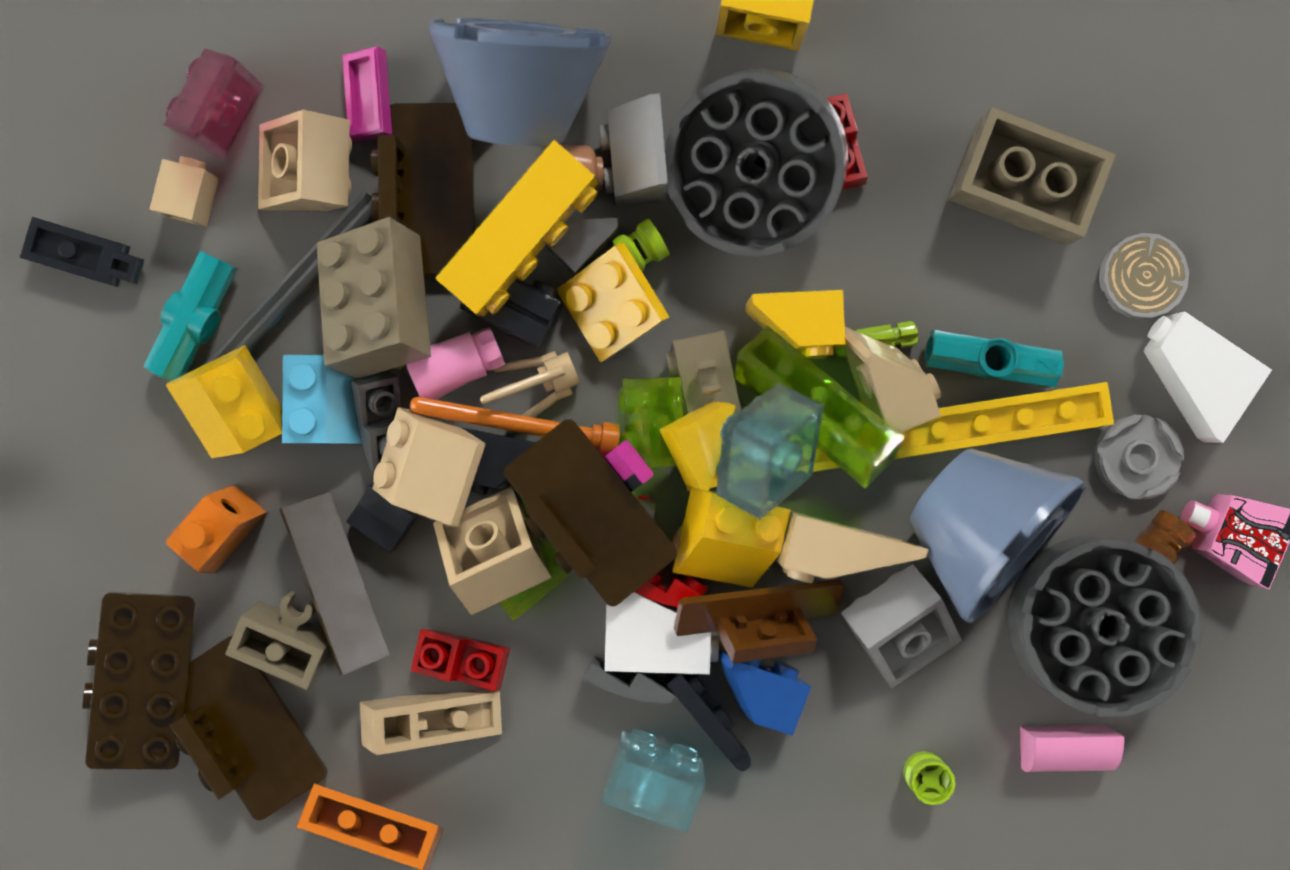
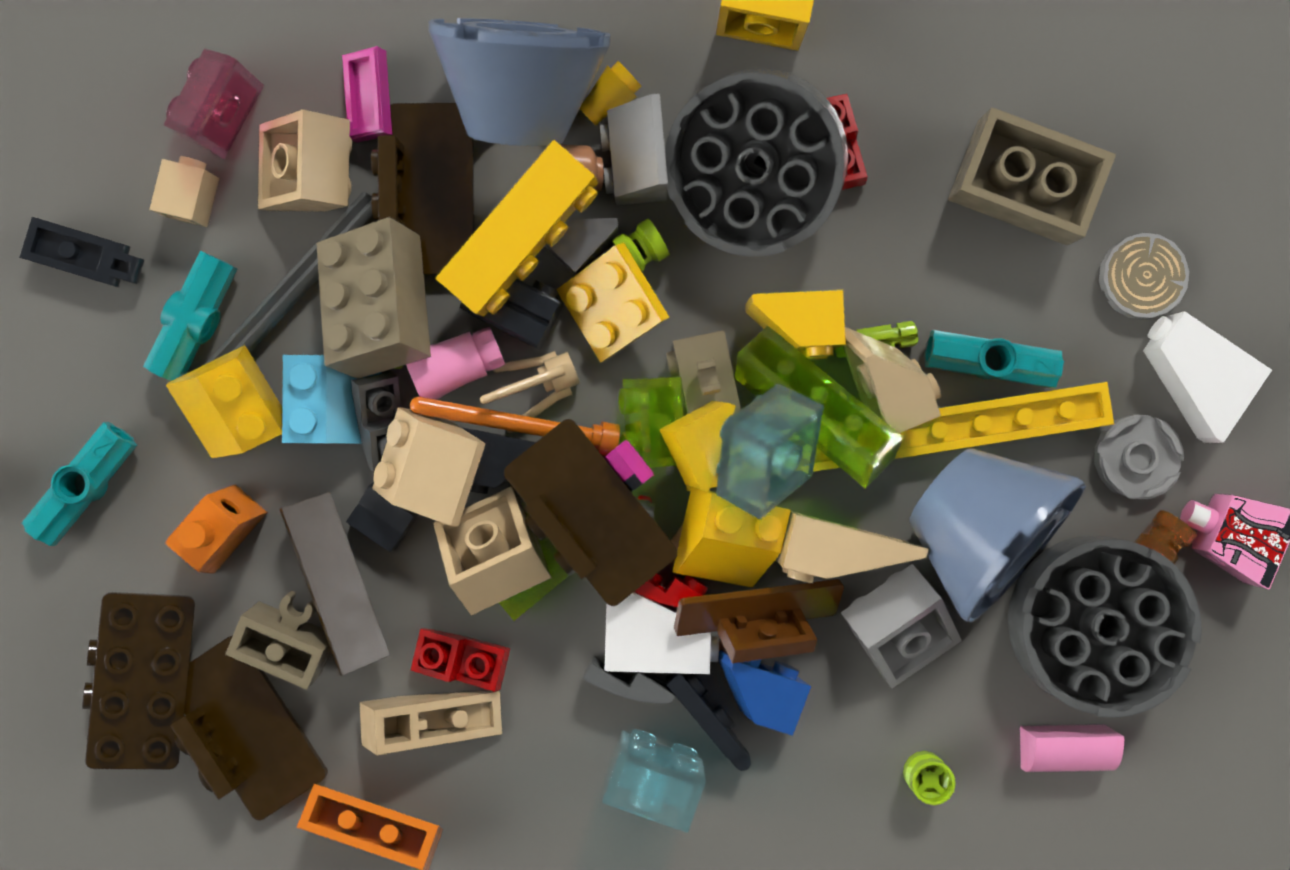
none -> teal piece [21,422,138,546]
none -> yellow cone [580,61,642,126]

